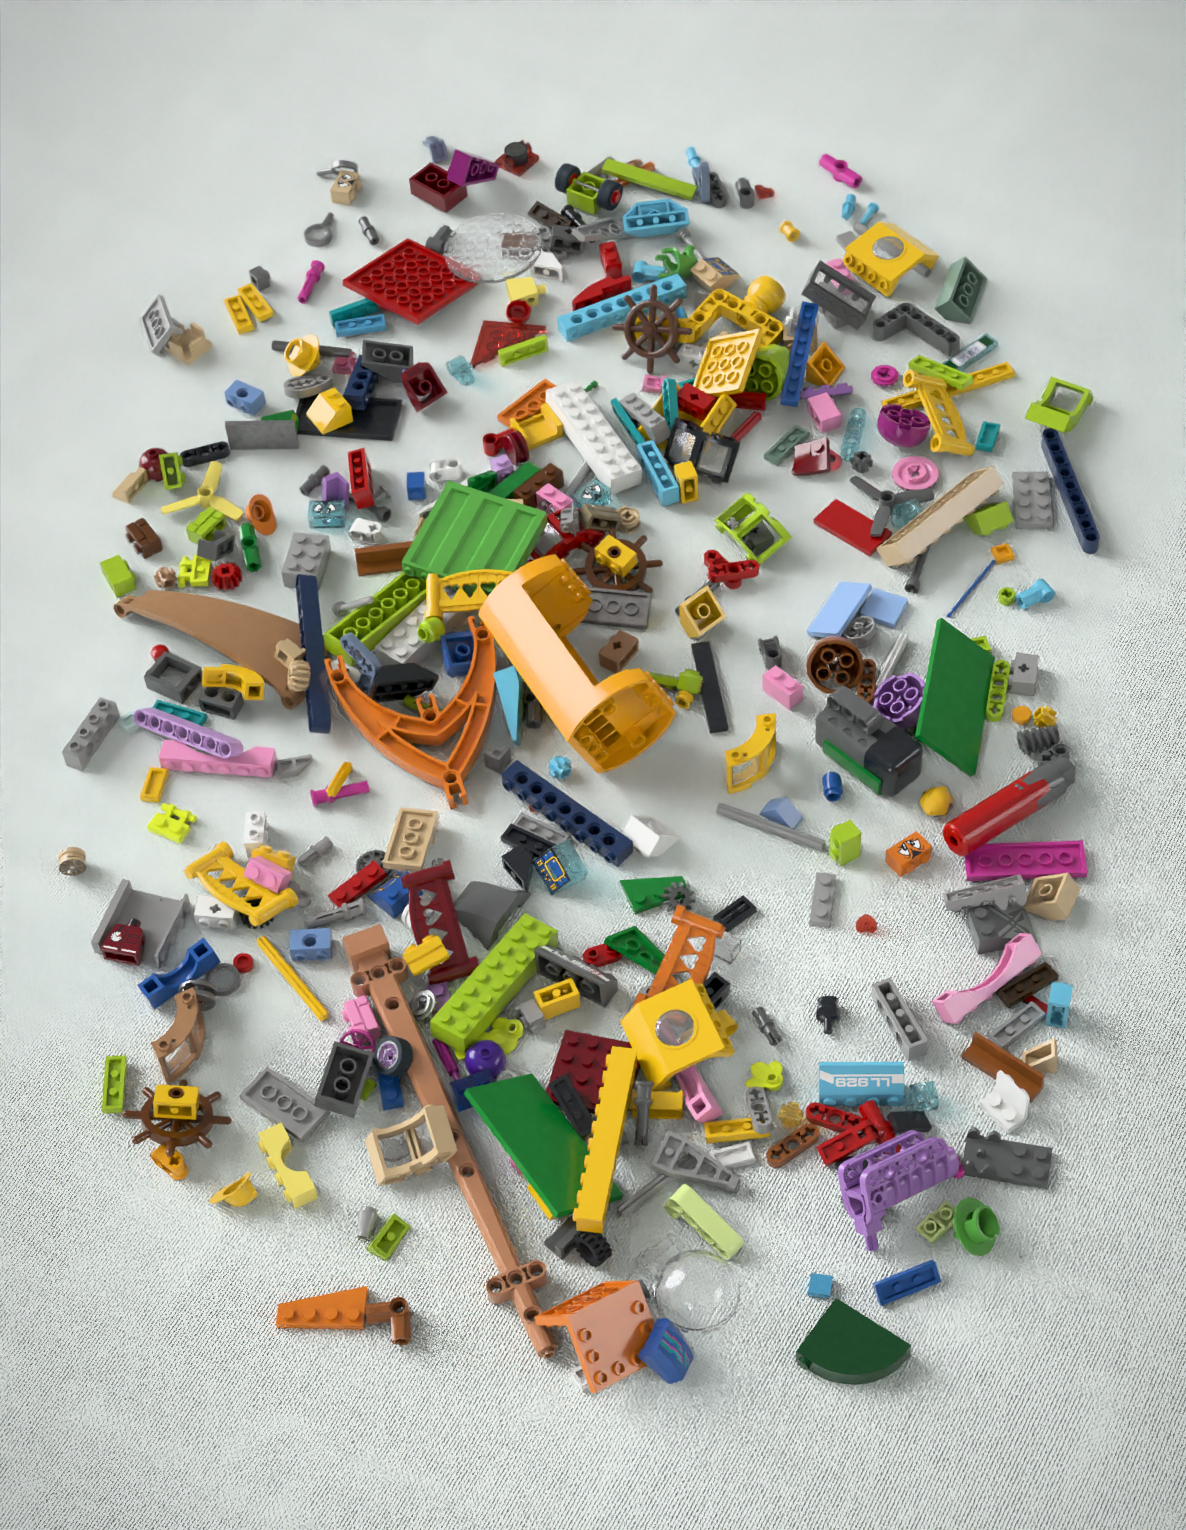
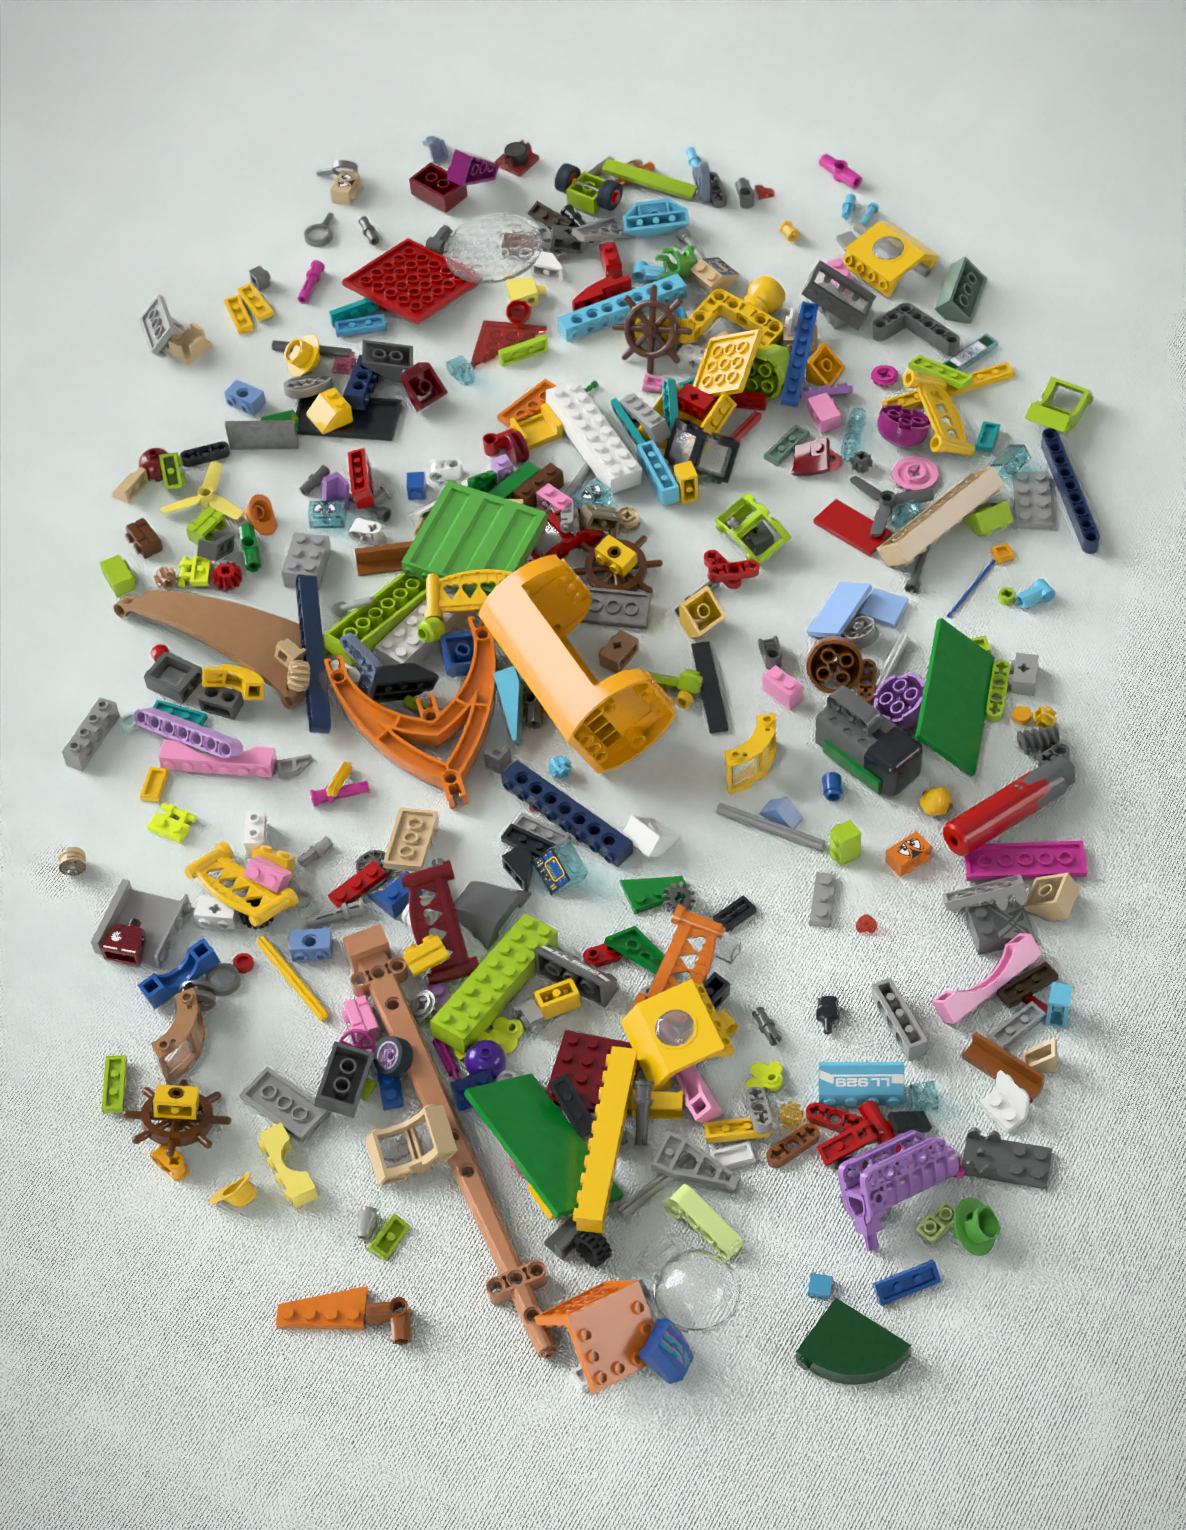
none -> clear light blue brick [989,444,1031,478]

